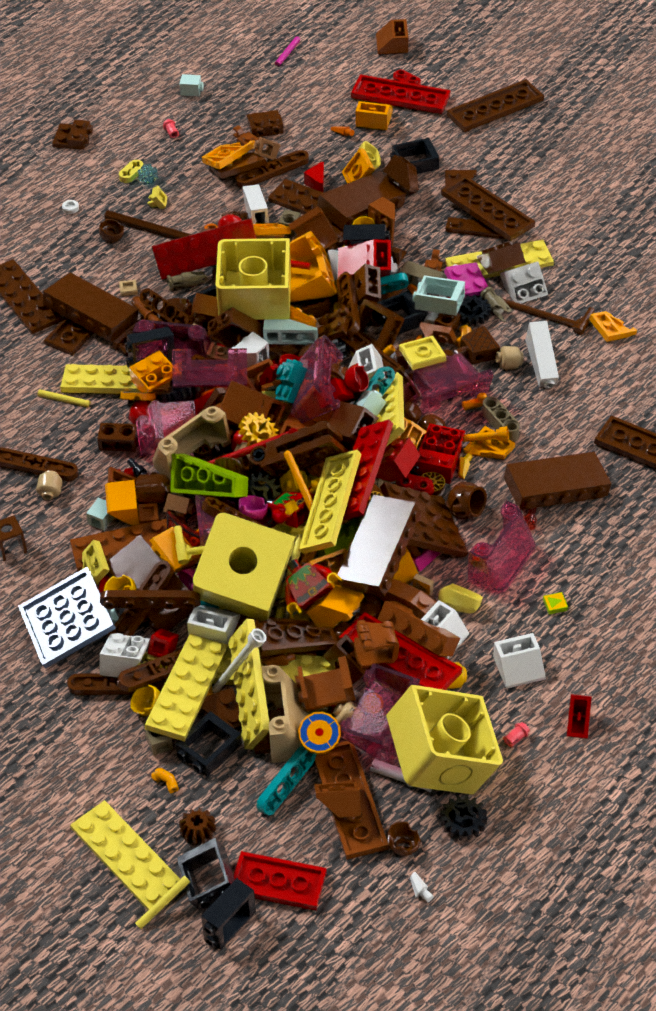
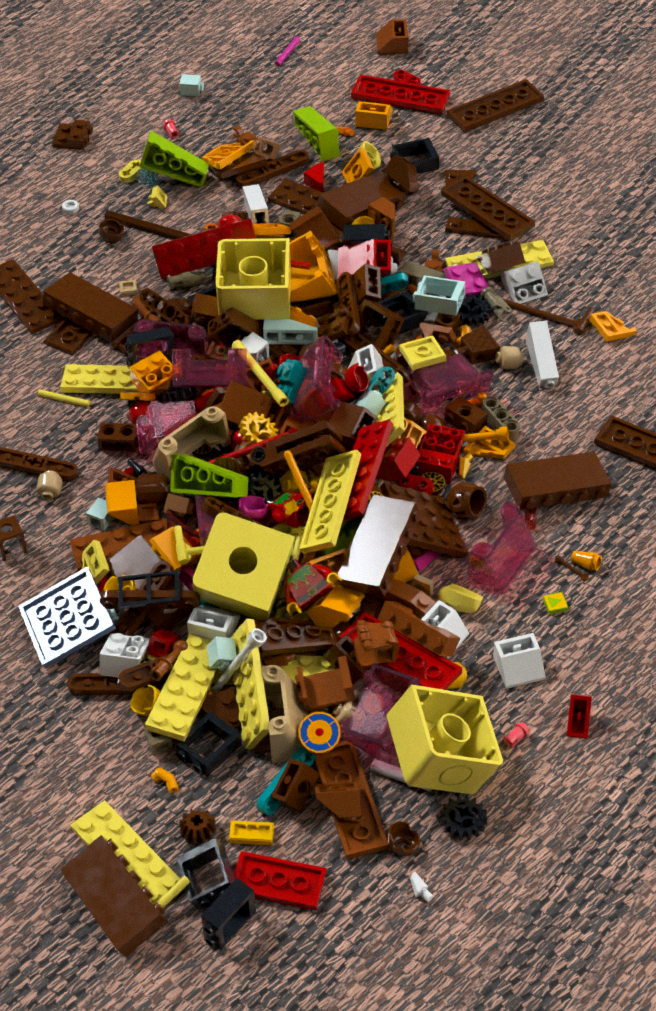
reddish brown plate [247,110,284,137] -> none
none -> reddish brown brick [60,835,168,956]
none -> black window [117,570,180,609]
none -> lime wedge [139,130,209,188]
none -> dark orange pin [149,640,188,681]
none -> light aqua brick [207,637,237,671]
none -> yellow plate [229,821,275,846]
none -> light yellow piece [232,340,289,407]
none -> reddish brown brick [271,759,319,812]
none -> lime wedge [293,106,340,162]
none -> reddish brown brick [444,396,488,434]
none -> reddish brown hinge [555,555,589,581]
none -> light orange cone [571,551,602,572]

